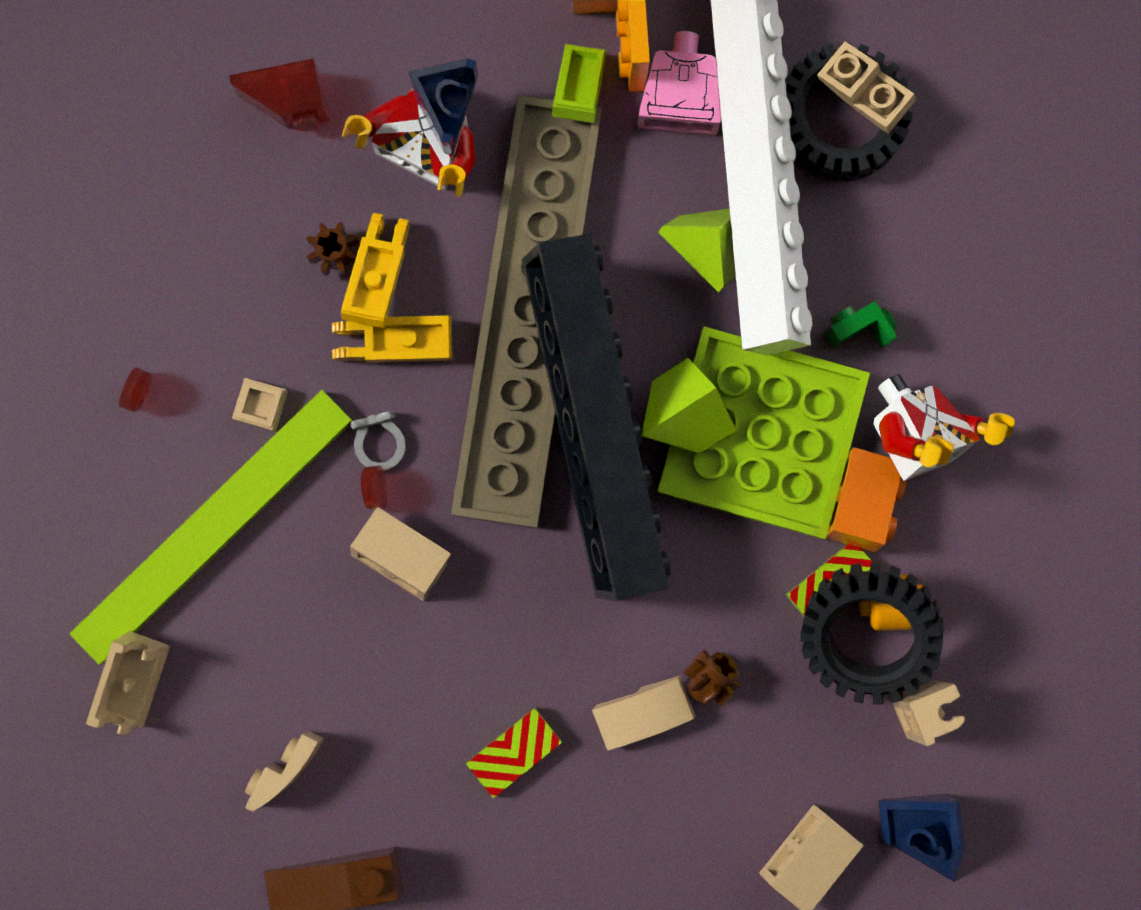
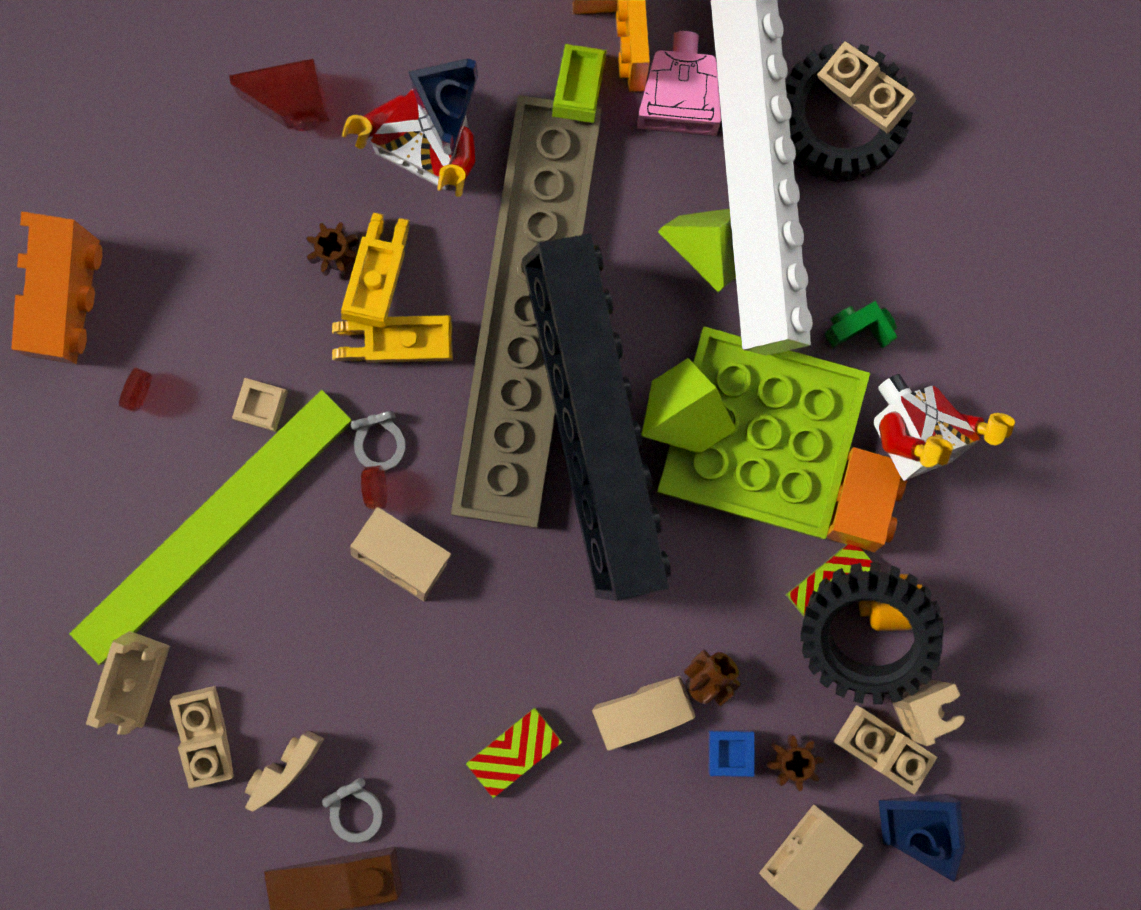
none -> orange wedge [11,211,103,364]
none -> tan slope [170,686,234,789]
none -> light grey piece [322,778,383,843]
none -> blue plate [708,730,754,777]
none -> reddish brown gear [767,734,824,791]
none -> tan slope [833,705,938,795]

